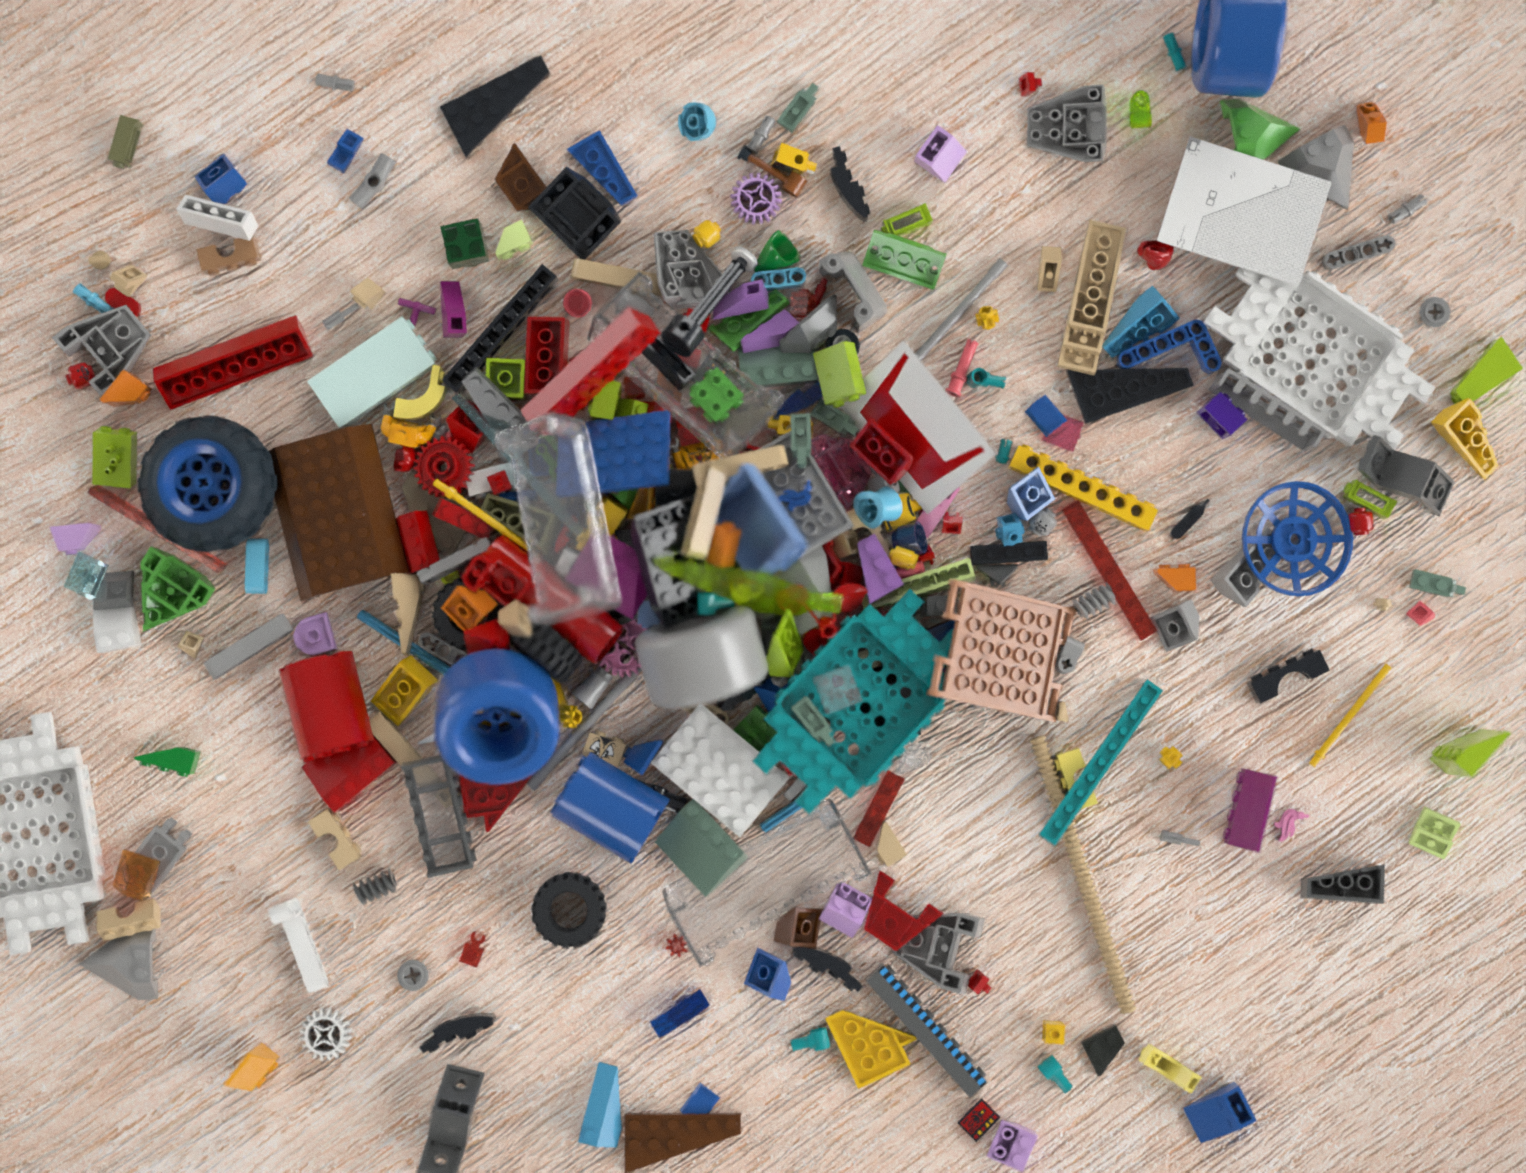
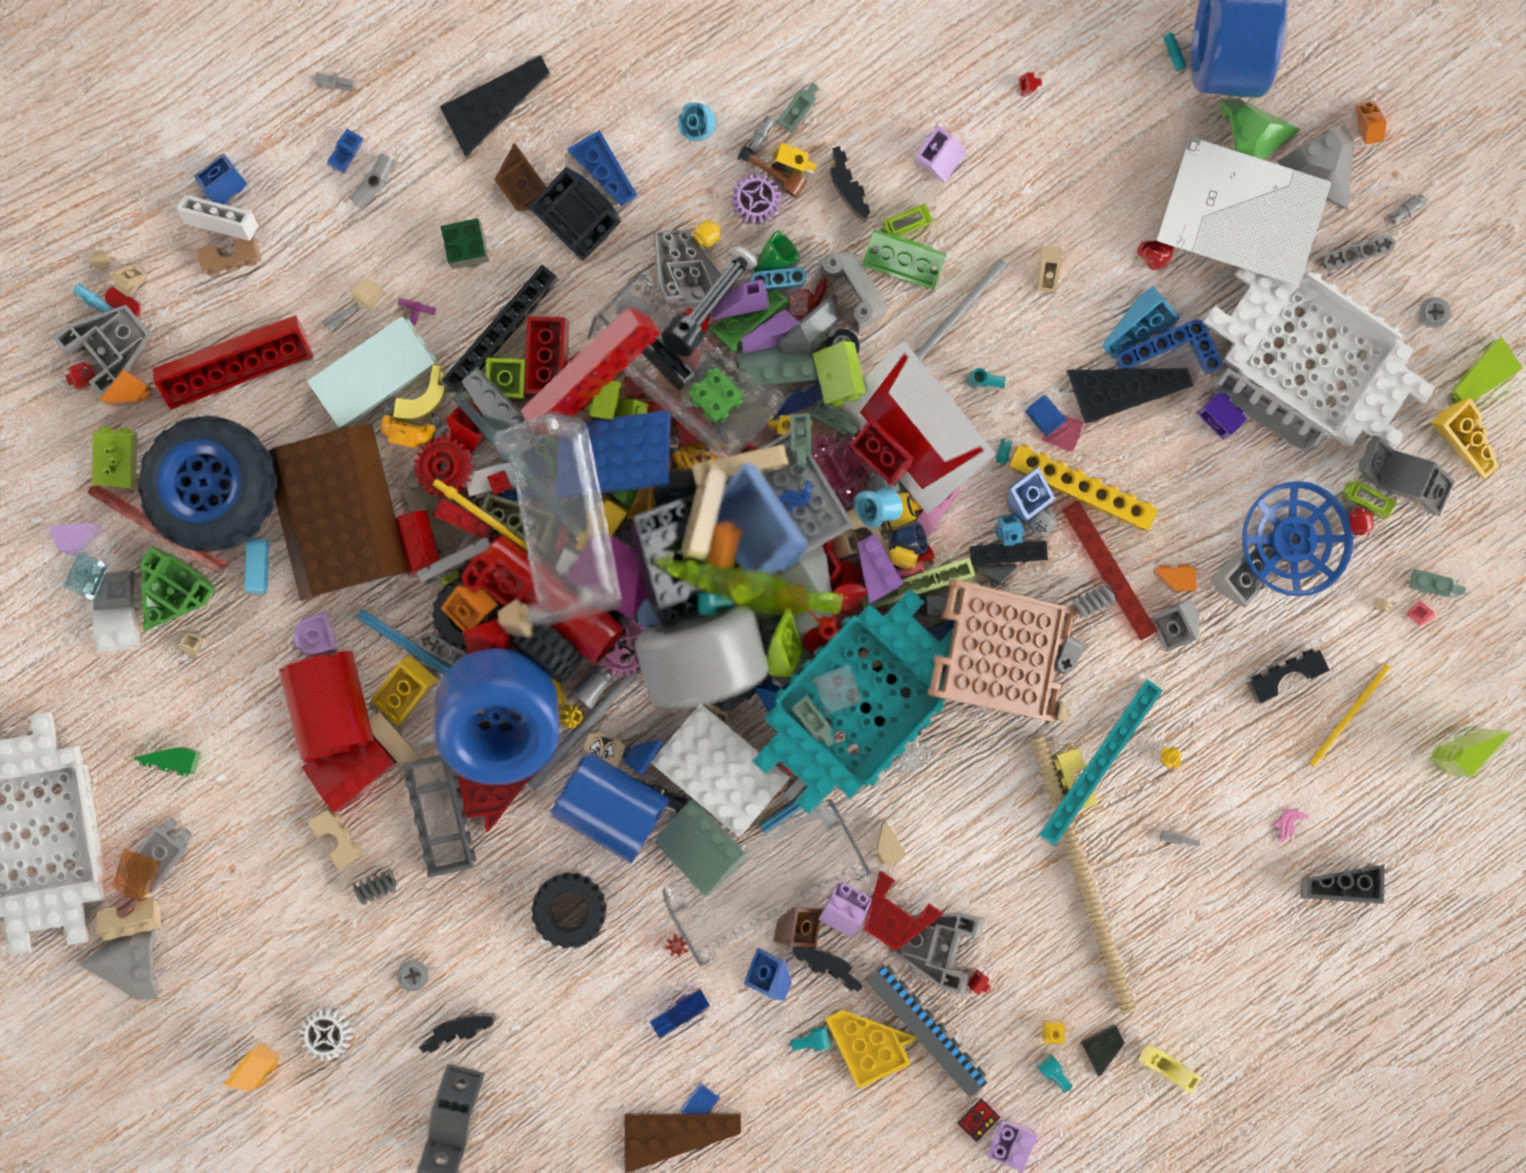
olive window [107,115,144,169] -> none
light grey beam [203,613,294,680] -> none
white beam [268,897,329,993] -> none
tan wedge [391,573,425,657] -> none
red hair [393,445,416,472] -> none
magenta slope [440,281,467,338] -> none
clear red plate [459,931,486,968] -> none
yellowish green slope [495,220,533,260] -> none
coral hair [563,289,592,318] -> none
tan beam [570,259,662,296] -> none
dark azure wedge [578,1062,622,1147] -> none
bright green slope [733,705,778,752] -> none
clear red tile [853,770,905,847] -> none
red tile [942,512,963,534] -> none
coral pin [945,339,979,397] -> none
yellow gear [975,306,999,330] -> none
light grey wedge [1027,84,1107,162] -> none
tan slope [1057,220,1126,375] -> none
clear neon green piece [1129,90,1152,129] -> none
black piece [1170,499,1210,539] -> none
blue slope [1183,1082,1257,1143] -> none
magenta slope [1223,768,1278,853] -> none
yellowish green slope [1408,806,1461,859] -> none

